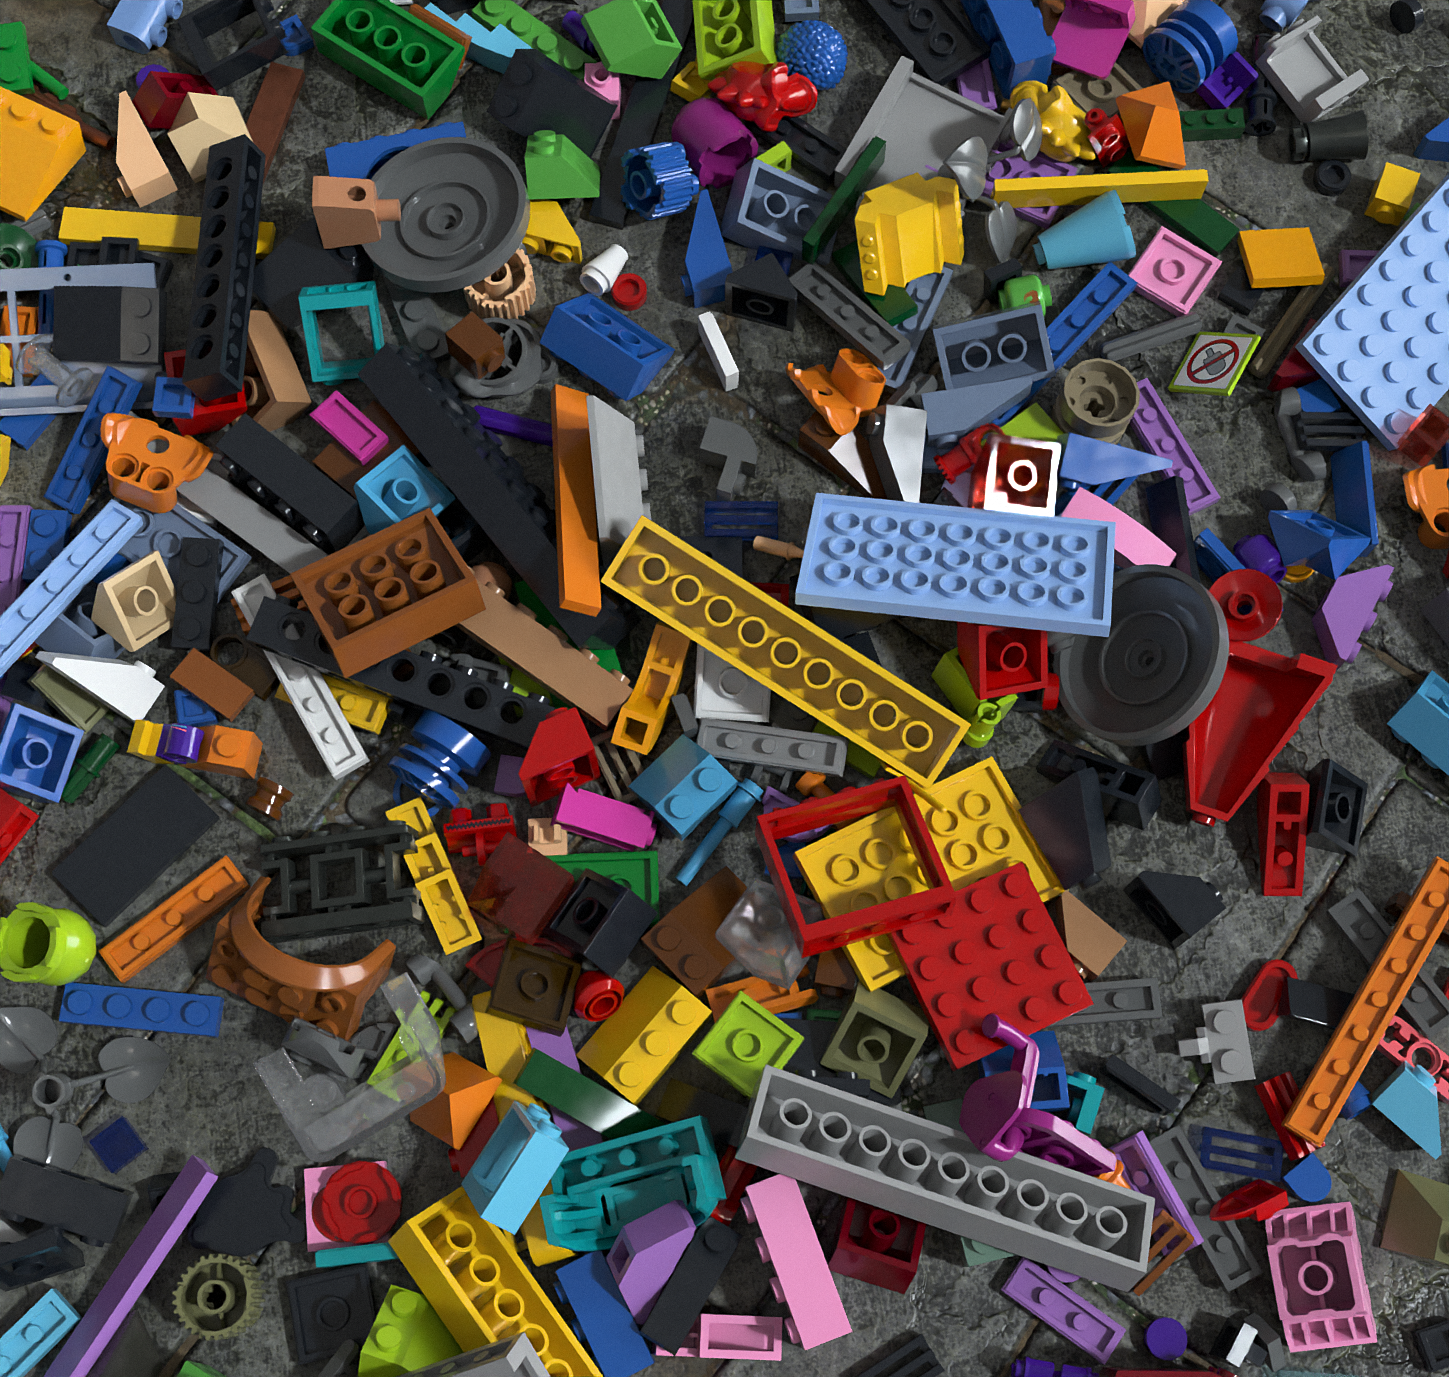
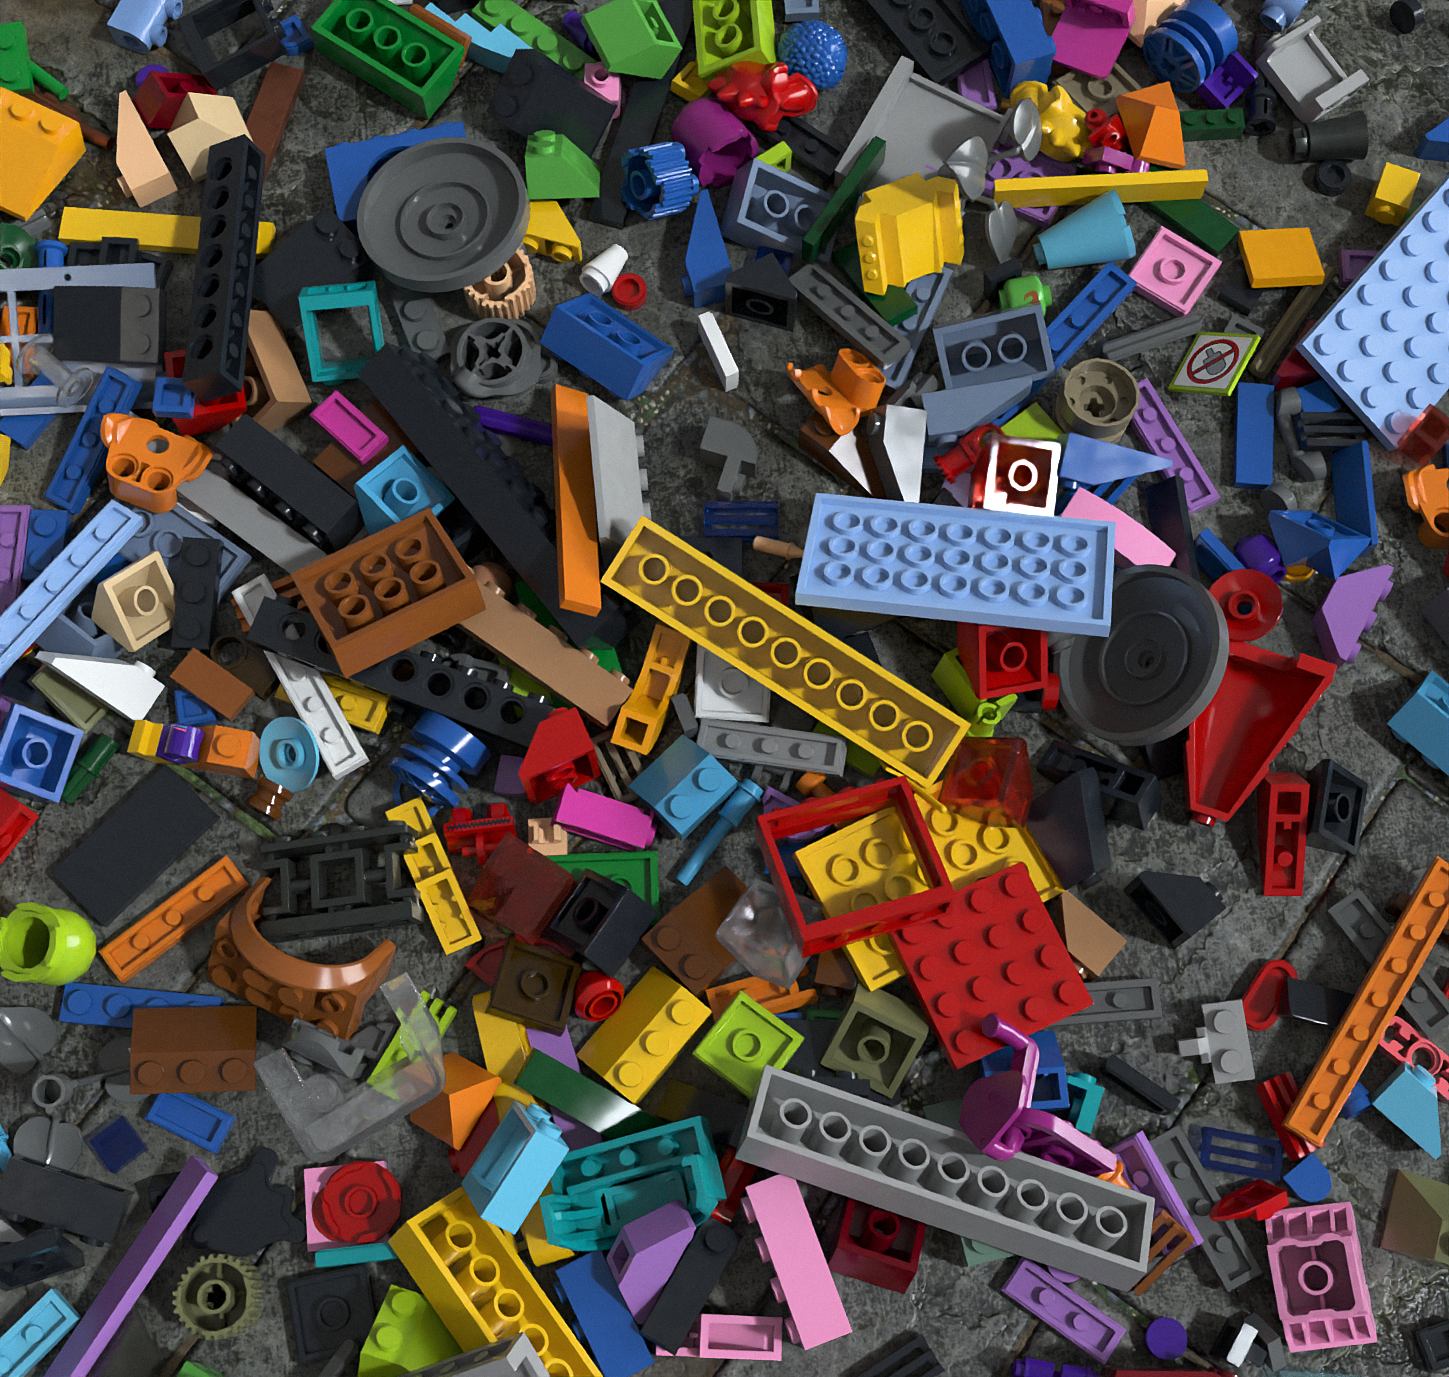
nougat torso [312,176,401,249] -> none
dark grey bar [404,954,478,1044] -> none
reddish brown brick [445,312,506,380] -> none
none -> reddish brown slope [130,1005,257,1094]
none -> blue tile [144,1093,237,1154]
none -> medium azure dish [259,716,319,793]
none -> clear red slope [938,737,1034,829]
none -> magenta plate [1082,146,1150,174]
none -> blue tile [1233,382,1274,490]

